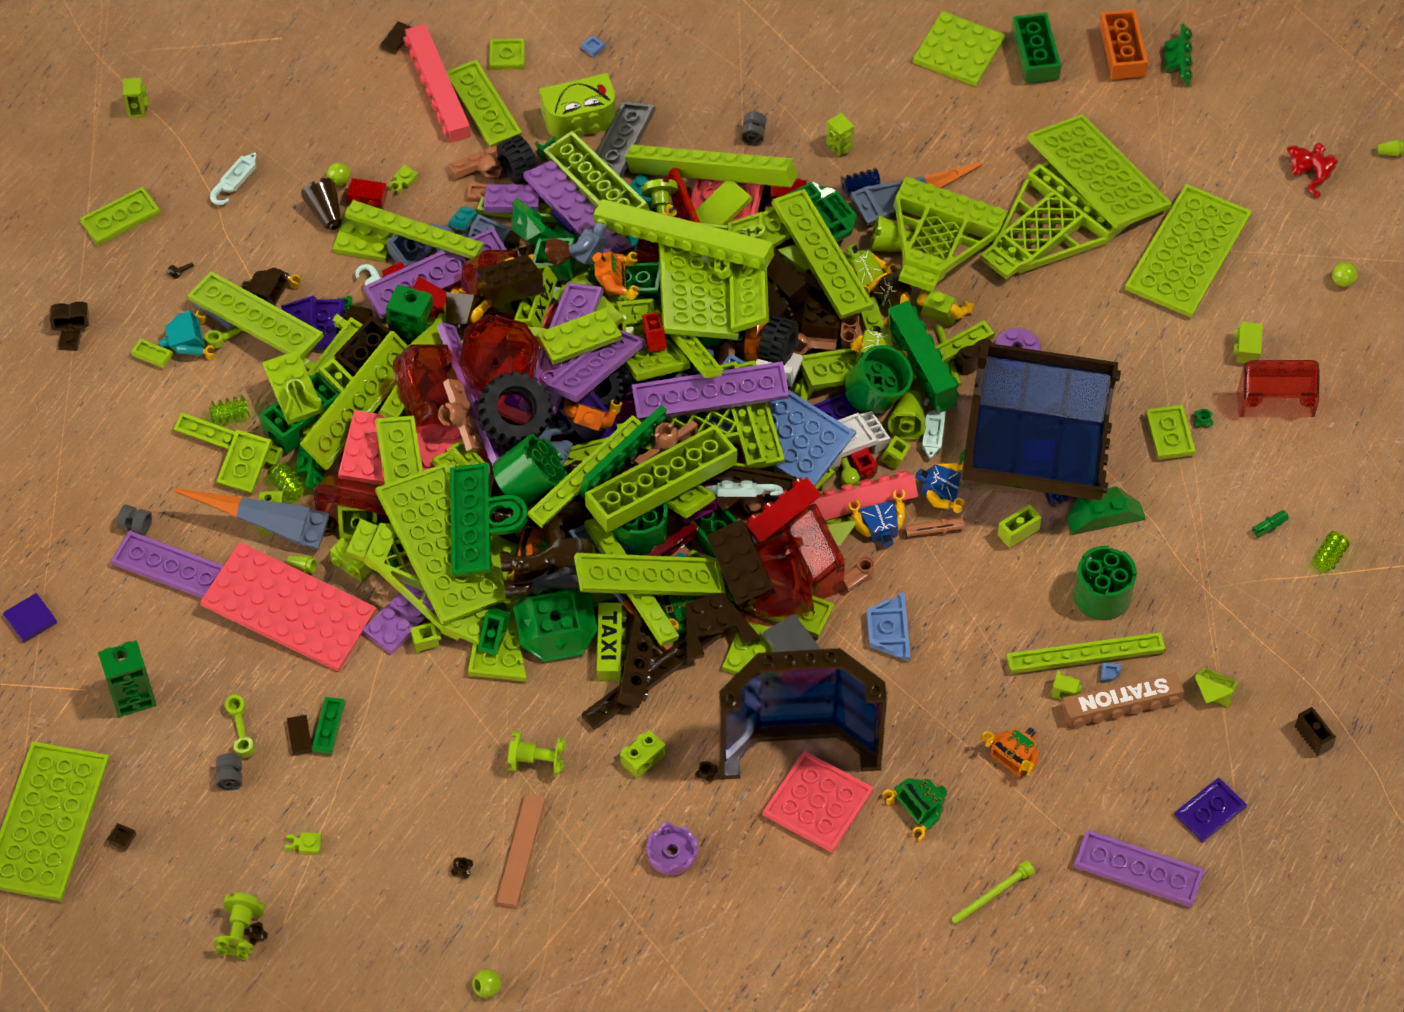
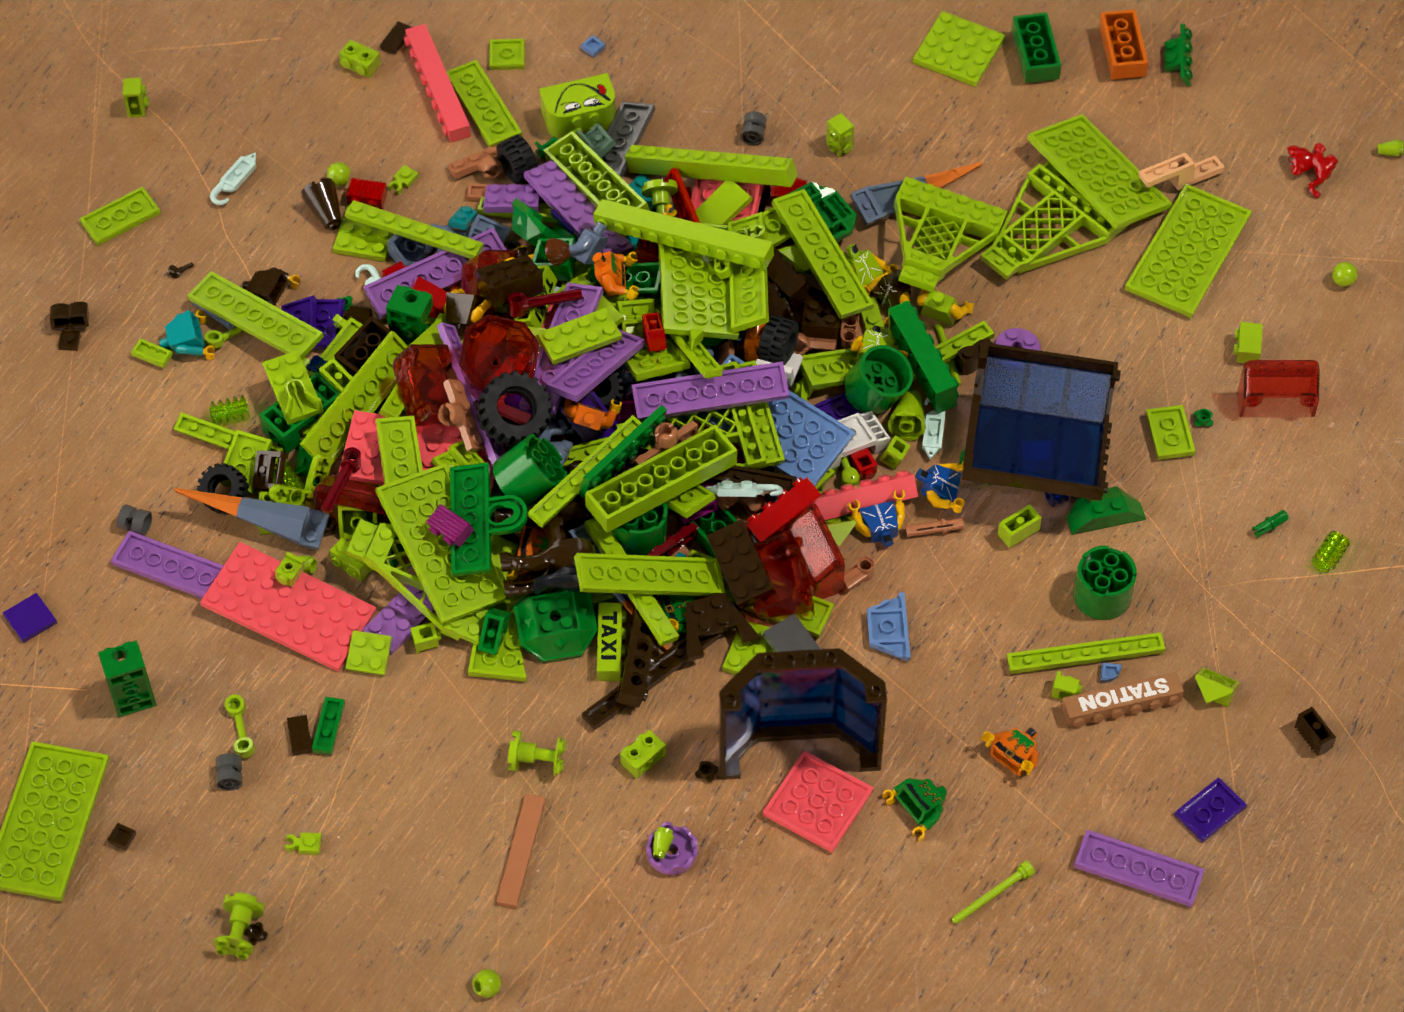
dark brown plate [451,857,473,878] -> none
clear blue piece [840,168,880,198] -> none
lime cone [869,216,919,252] -> none
none -> black tyre [197,463,250,515]
none -> dark brown plate [252,450,289,490]
none -> lime beam [269,454,331,509]
none -> lime brick [275,551,304,587]
none -> clear blue plate [306,355,328,373]
none -> dark red axle [321,447,361,514]
none -> lime brick [339,40,381,78]
none -> lime plate [346,630,392,676]
none -> magenta brick [426,504,474,548]
none -> dark red axle [508,289,582,318]
none -> sand green bracket [577,123,617,158]
none -> lime cone [652,827,674,859]
none -> lime piece [689,328,704,350]
none -> light nougat bracket [1138,153,1225,190]

